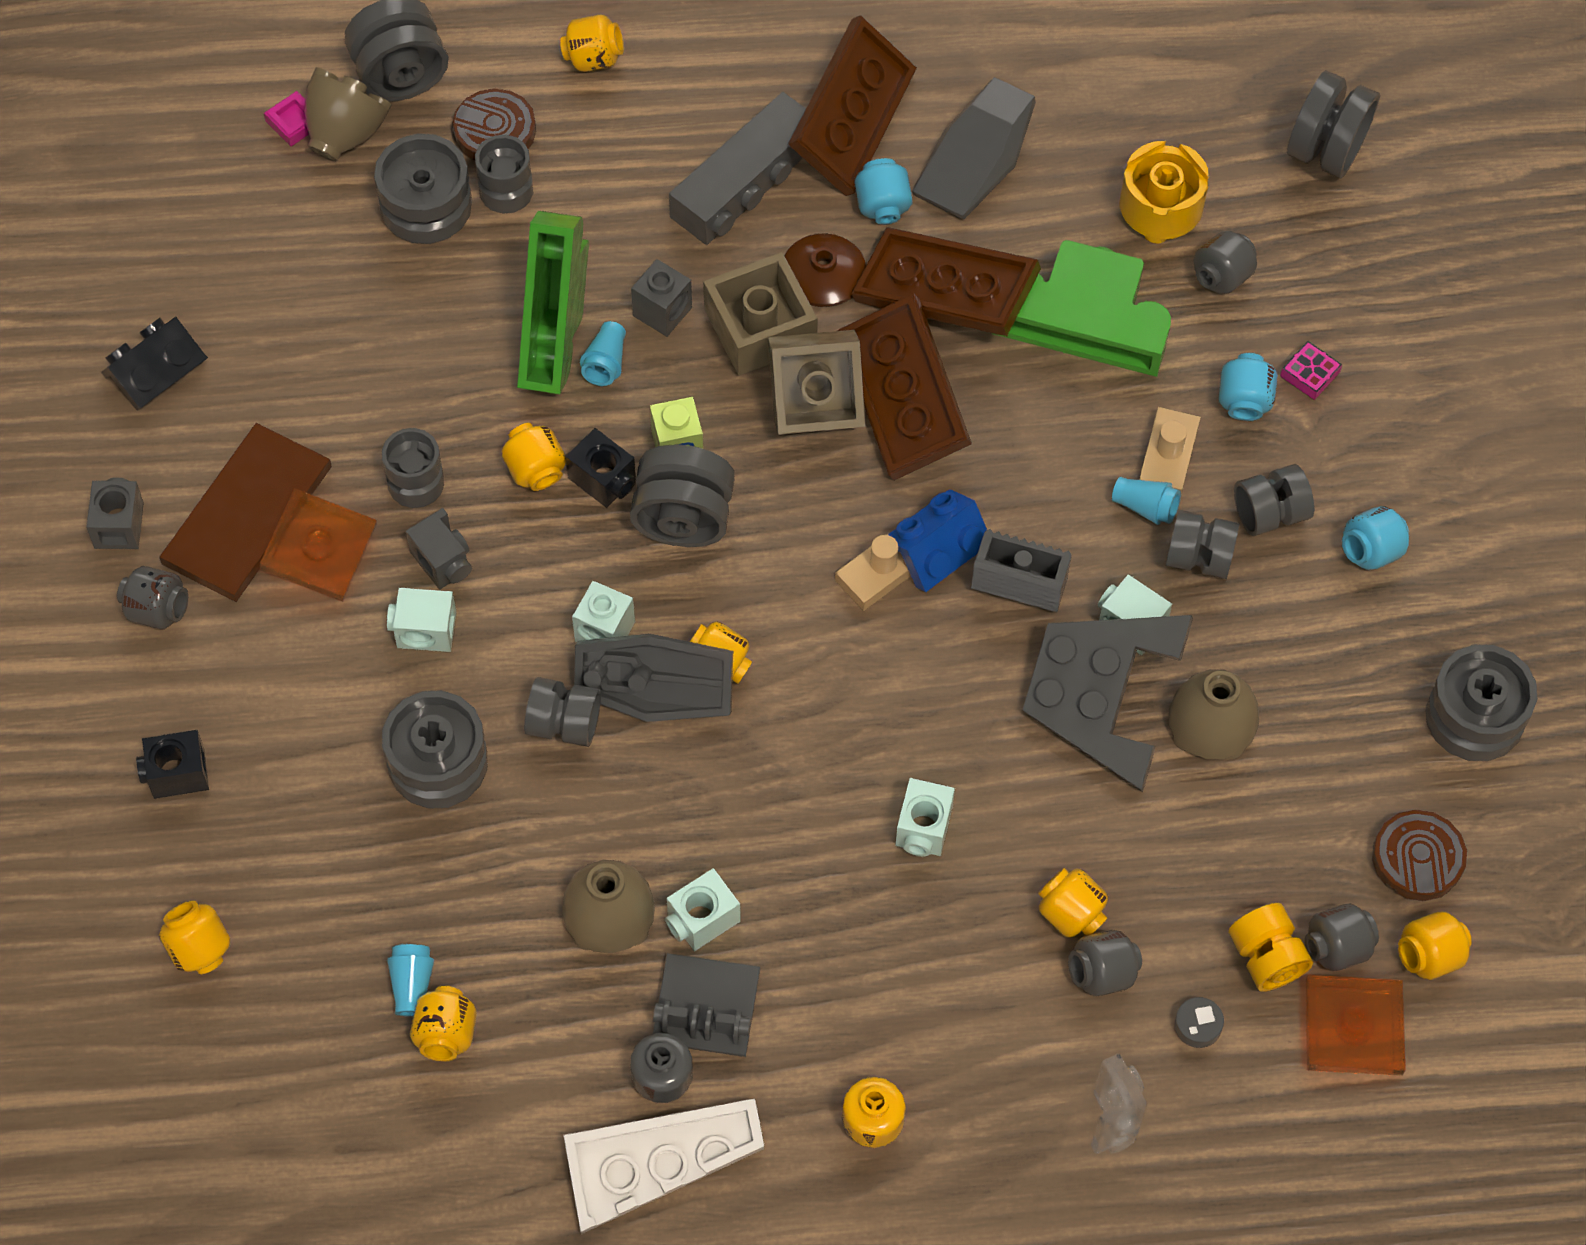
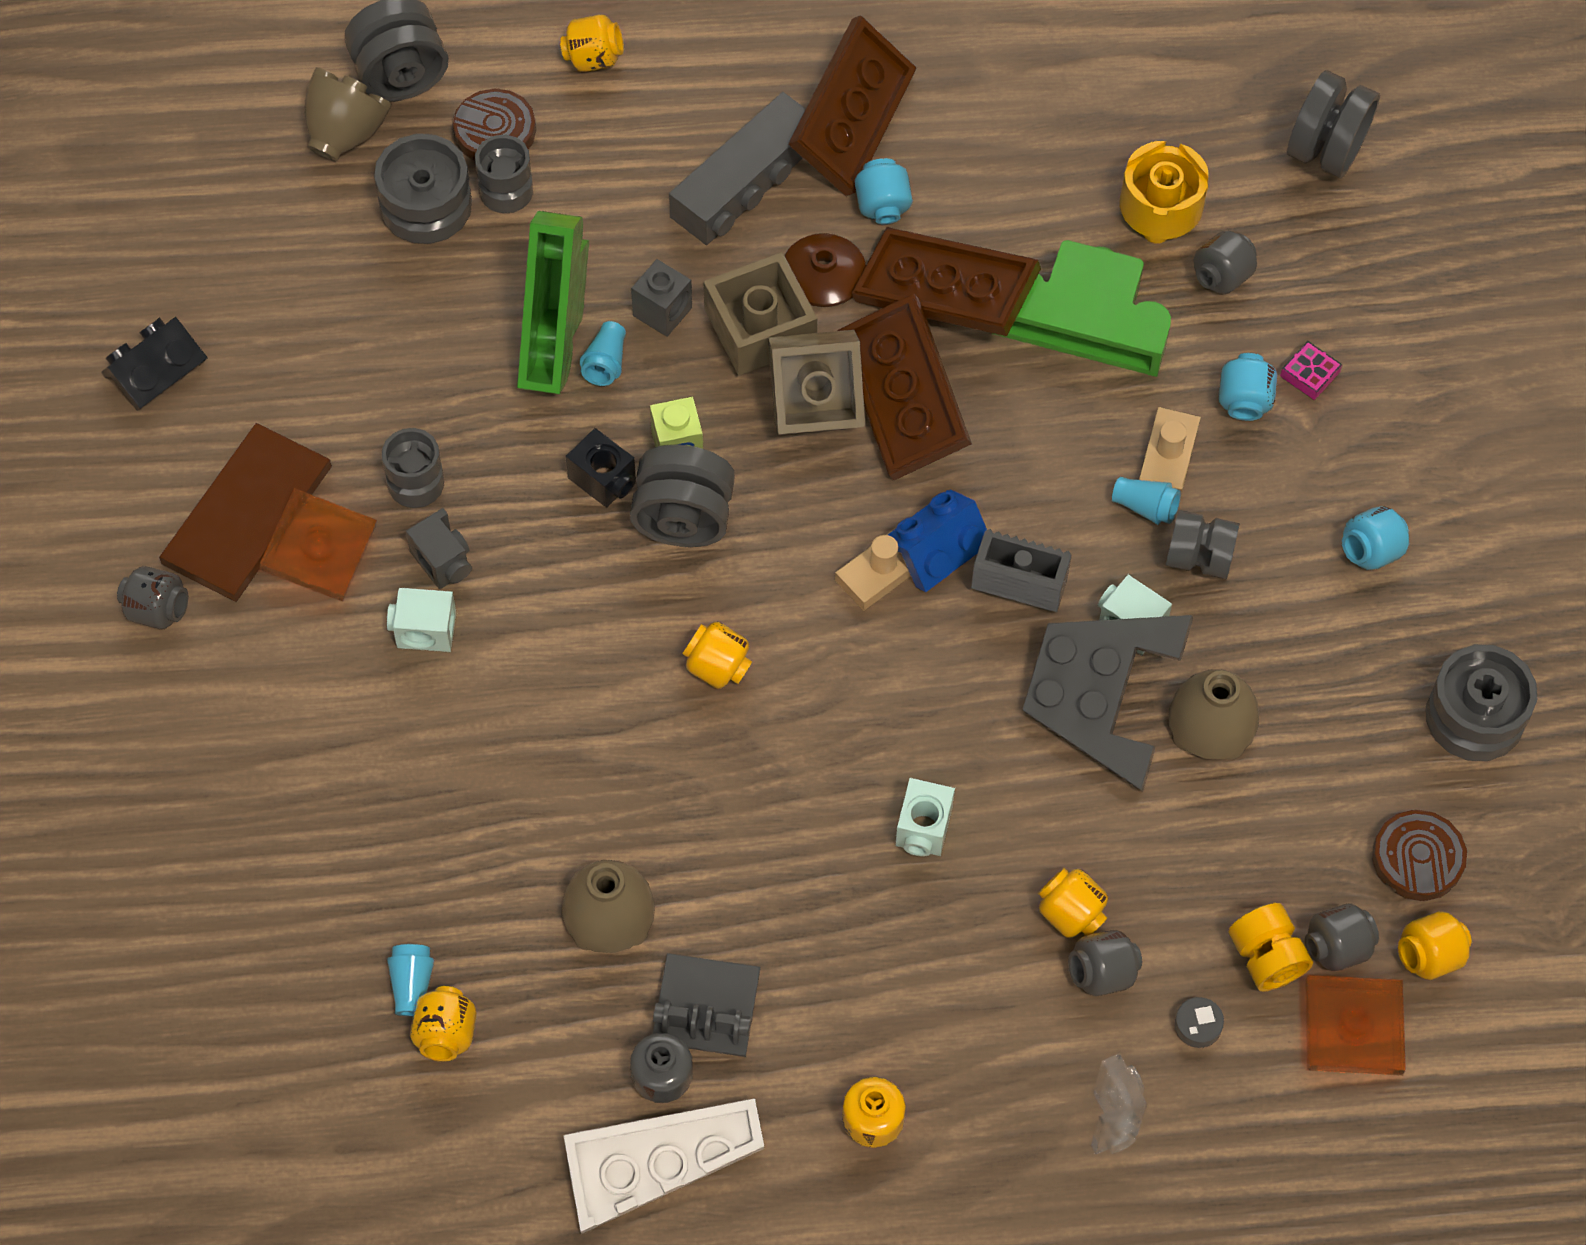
dark grey brick [86,478,144,549] -> none
black brick [136,730,209,799] -> none
yellow head [159,901,230,974] -> none
dark pink tile [264,91,309,147] -> none
dark grey wheel [382,690,488,808] -> none
yellow head [502,423,566,491] -> none
dark grey wheel [524,677,601,747] -> none
light aqua brick [572,581,635,642] -> none
dark grey piece [574,634,734,722] -> none
light aqua brick [665,868,741,951] -> none
dark grey piece [912,77,1036,220] -> none
dark grey wheel [1234,464,1315,536] -> none

